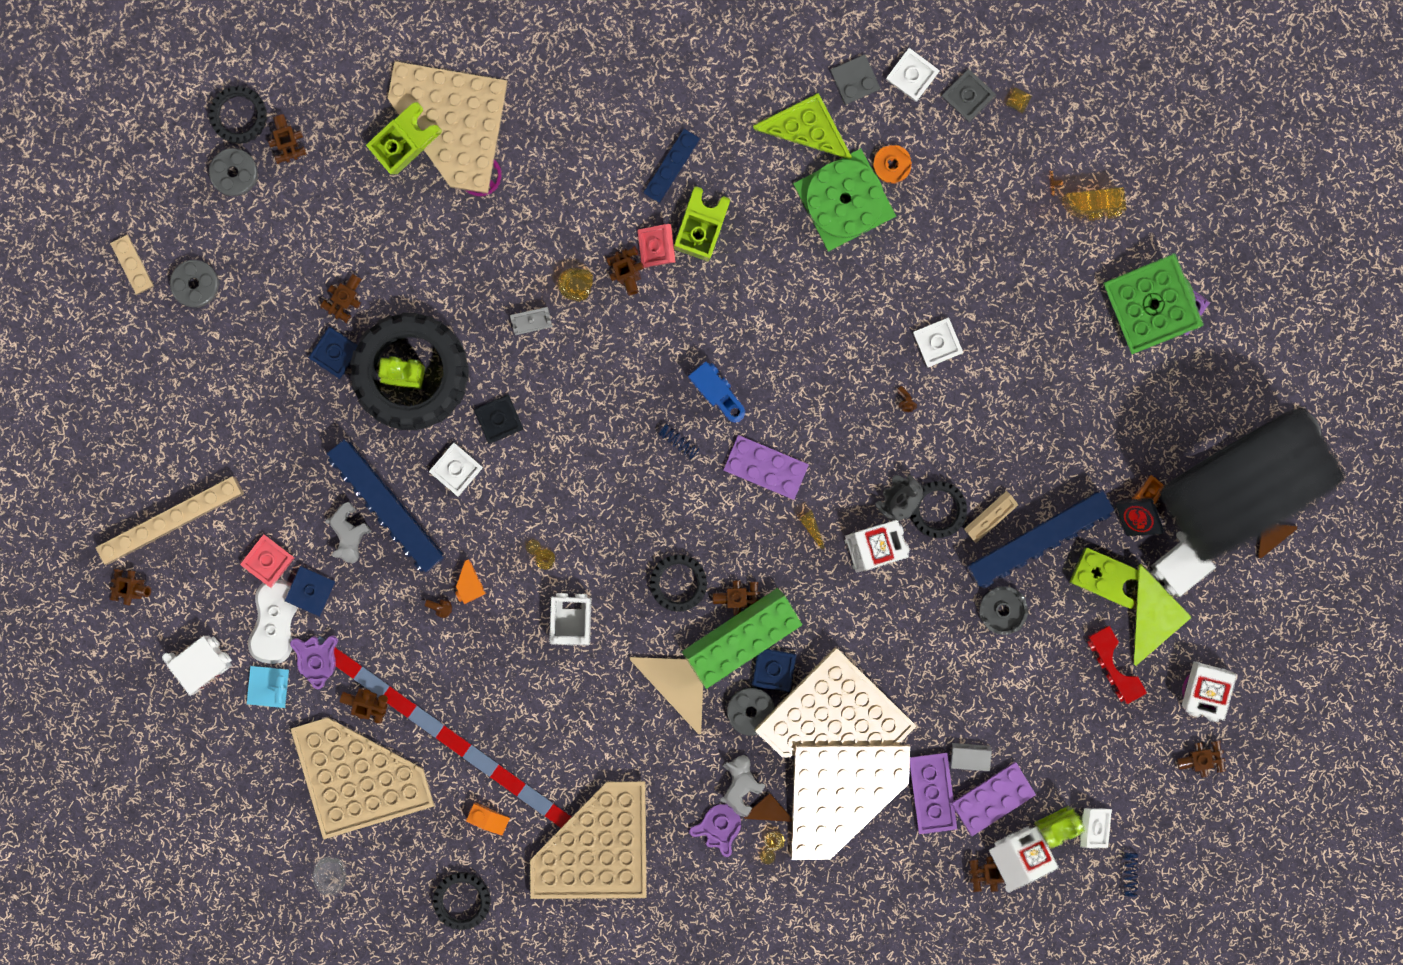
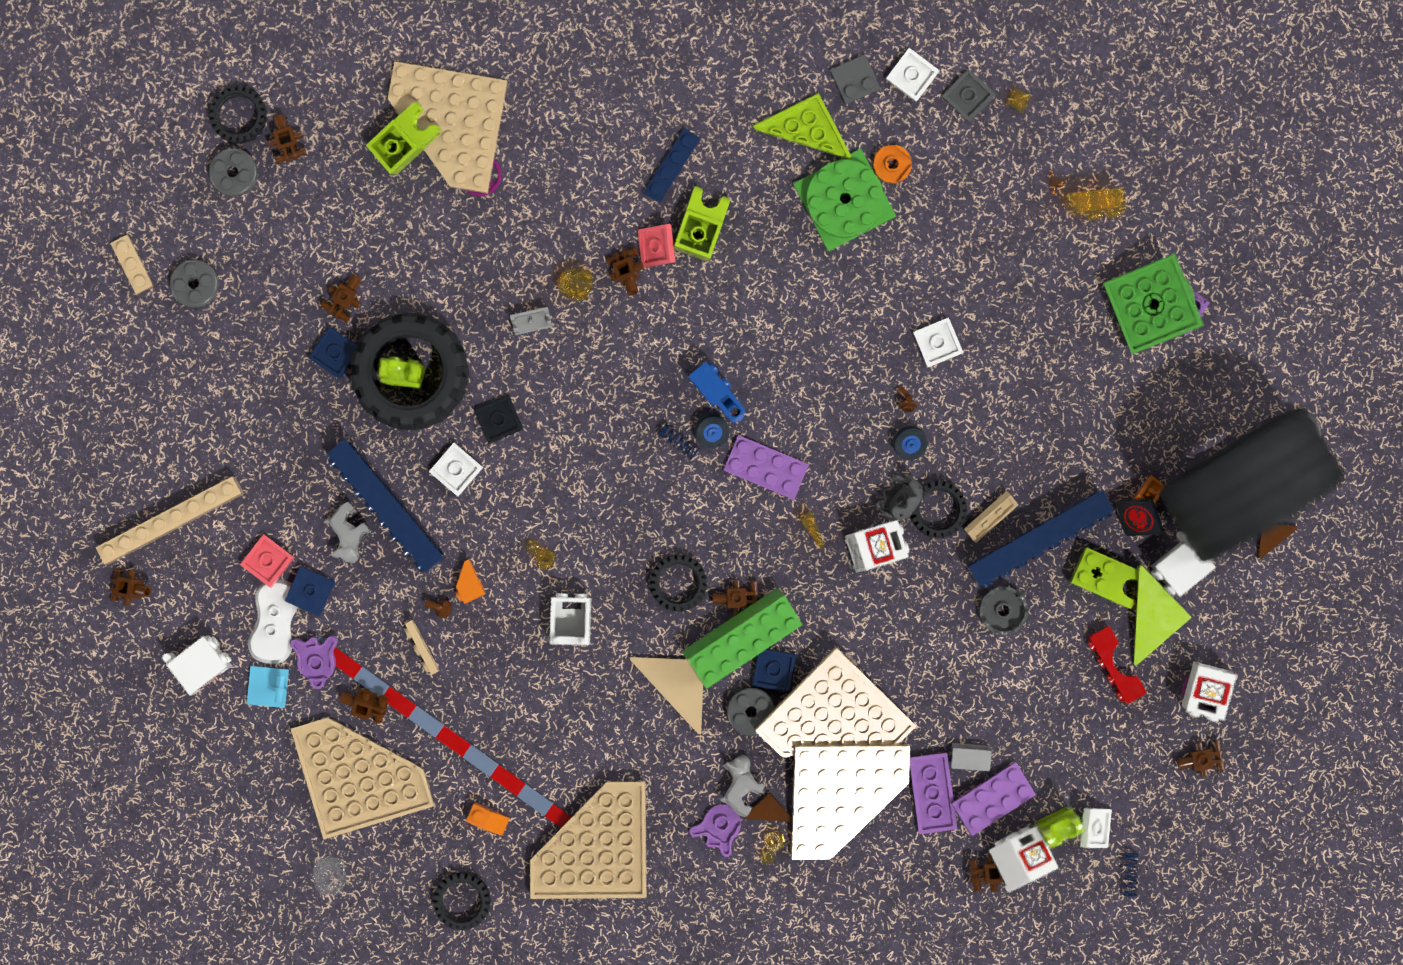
none -> tan plate [404,620,440,675]
none -> black wheel [694,414,729,449]
none -> black wheel [893,426,928,460]

